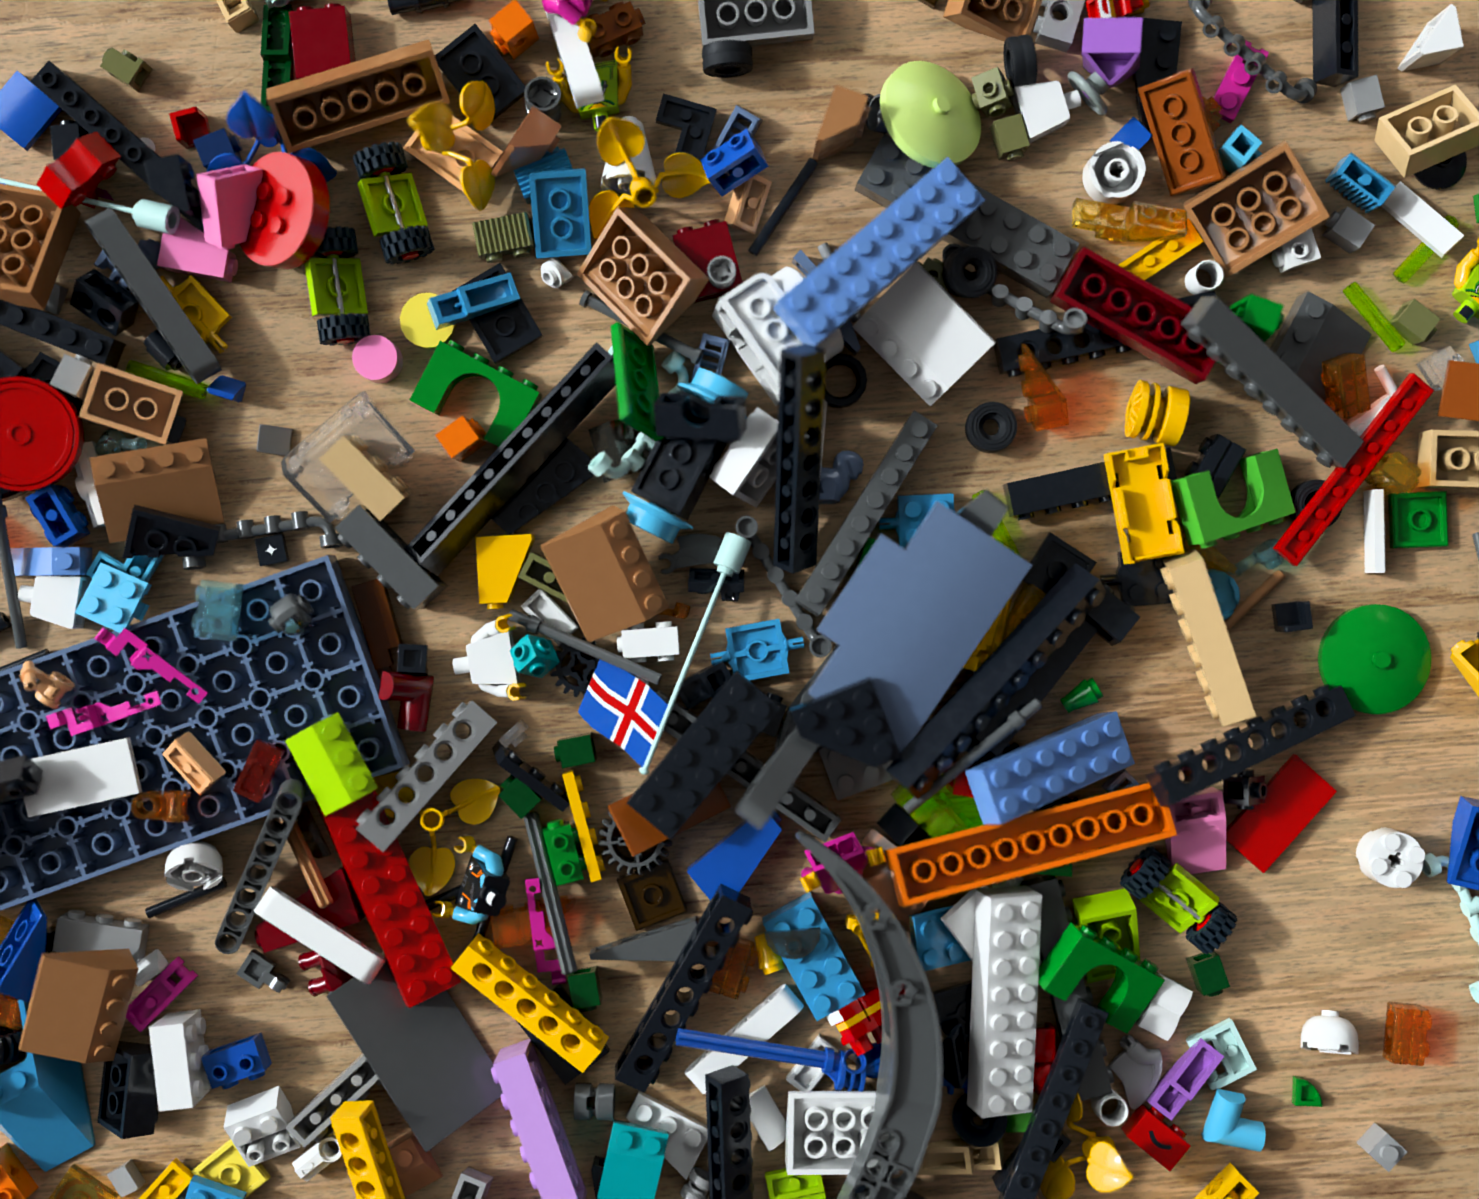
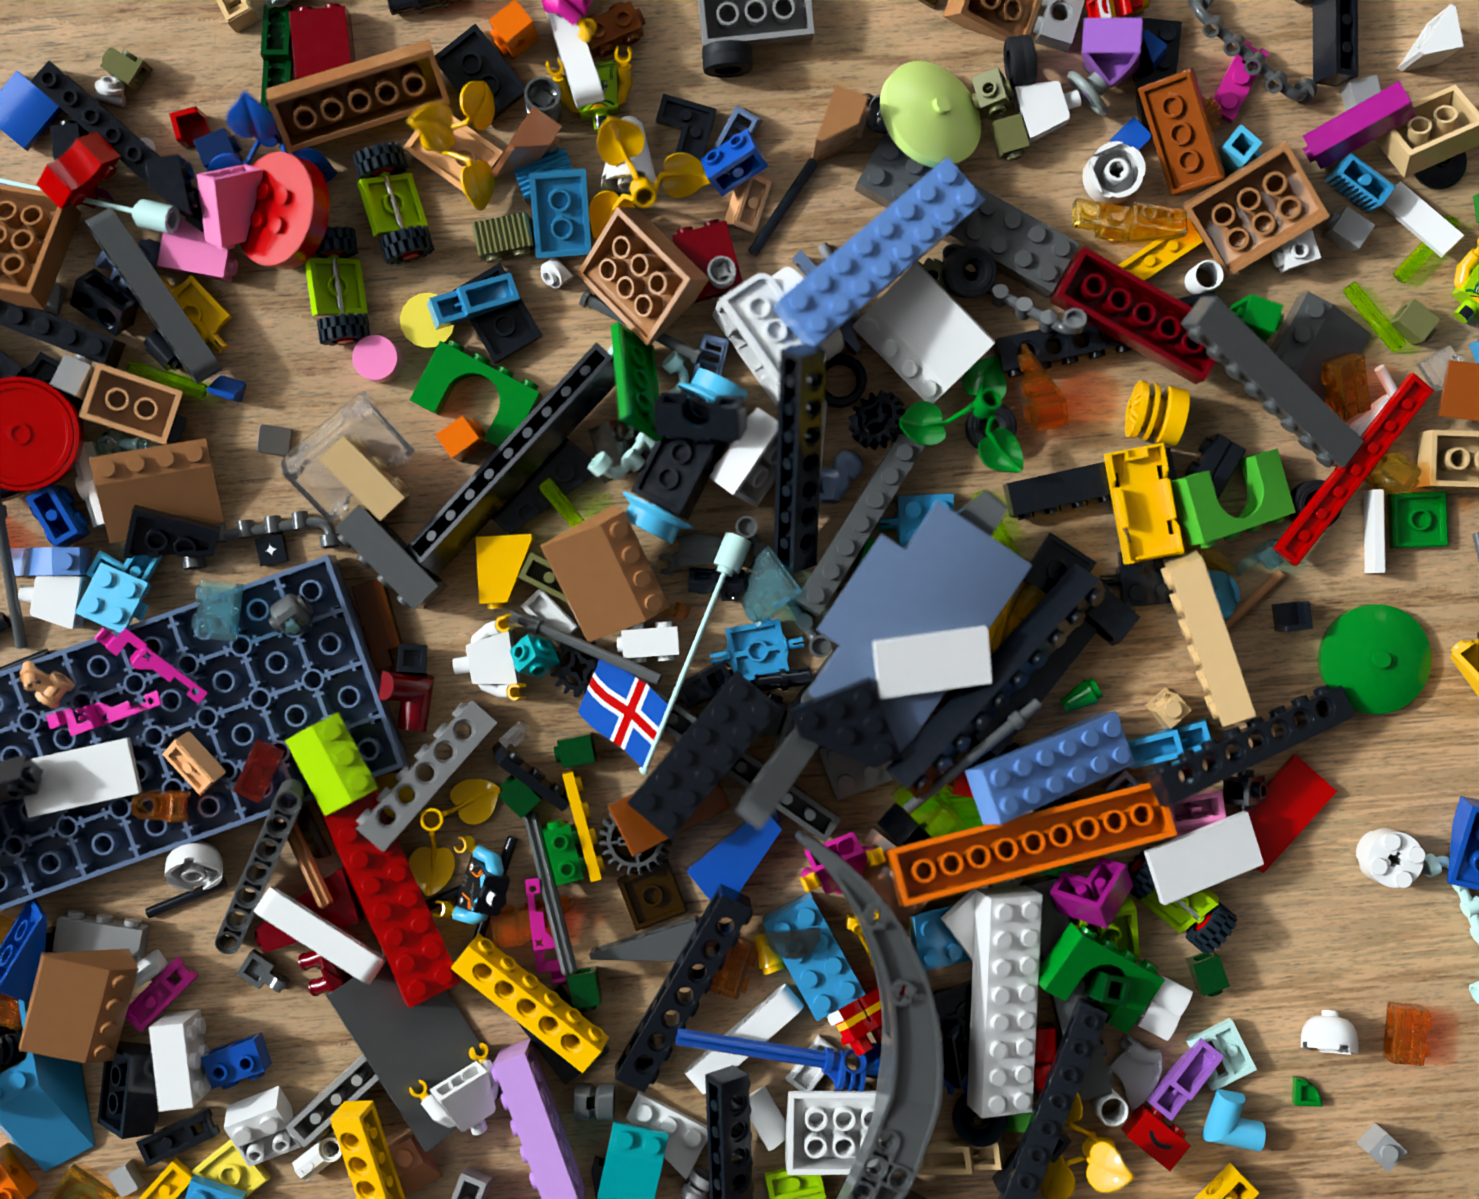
none -> white plate [94,76,126,107]
none -> black plate [136,1107,221,1167]
none -> white torso [409,1043,500,1135]
none -> clear neon green axle [539,478,585,528]
none -> clear light blue slope [742,546,802,627]
none -> black pin [754,667,812,691]
none -> black gear [848,390,906,450]
none -> white tile [873,625,992,699]
none -> green plant [899,356,1024,473]
none -> magenta brick [1050,858,1133,929]
none -> dark green brick [1085,968,1132,1007]
none -> dark azure slope [1127,718,1212,770]
none -> blue slope [1142,30,1167,71]
none -> tan brick [1144,687,1192,729]
none -> white tile [1144,811,1264,905]
none -> magenta brick [1302,81,1417,169]

